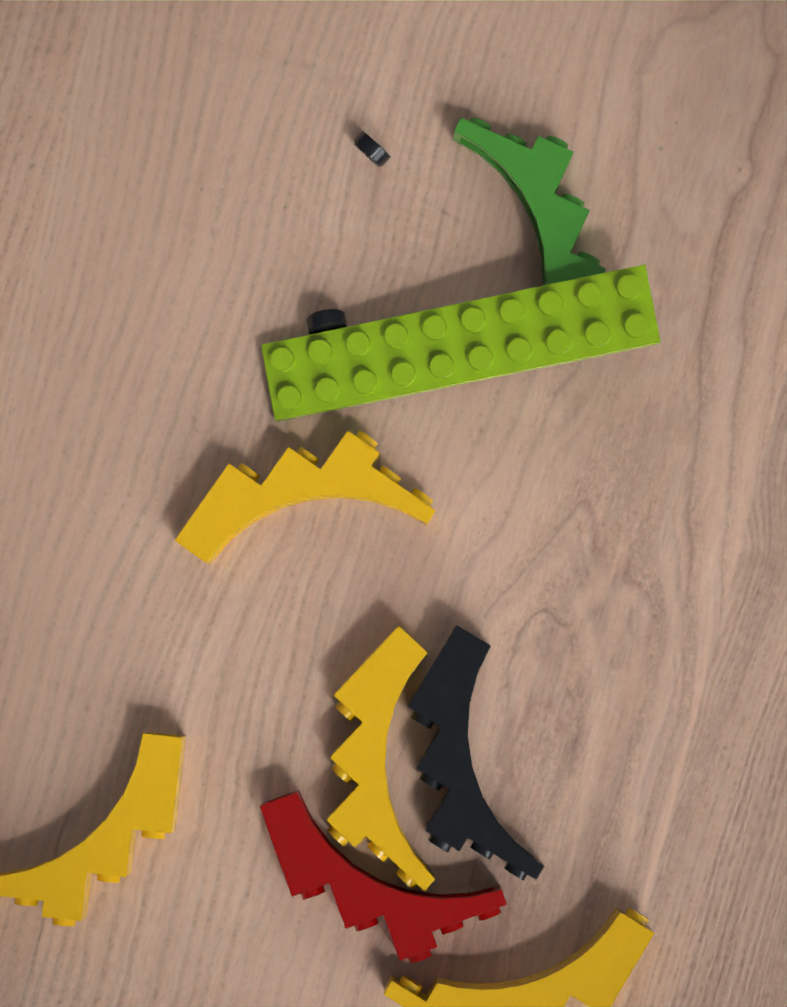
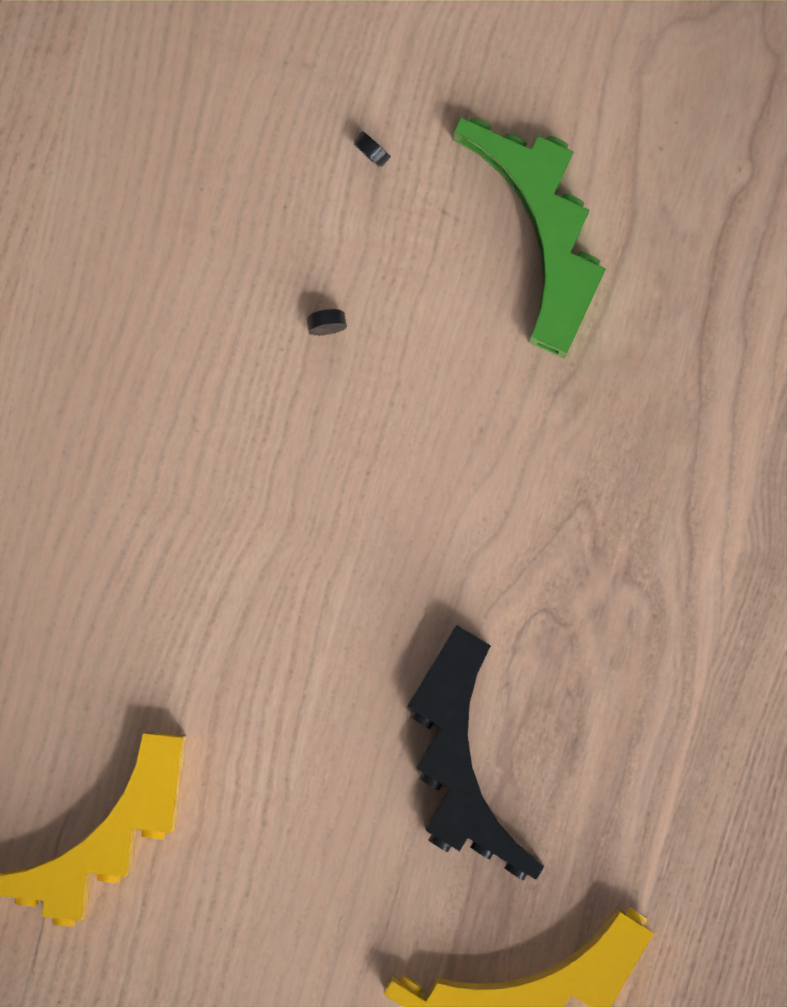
yellow arch [174,430,436,565] -> none
red arch [260,790,507,963] -> none
lime plate [261,264,661,422] -> none
yellow arch [326,626,435,891] -> none

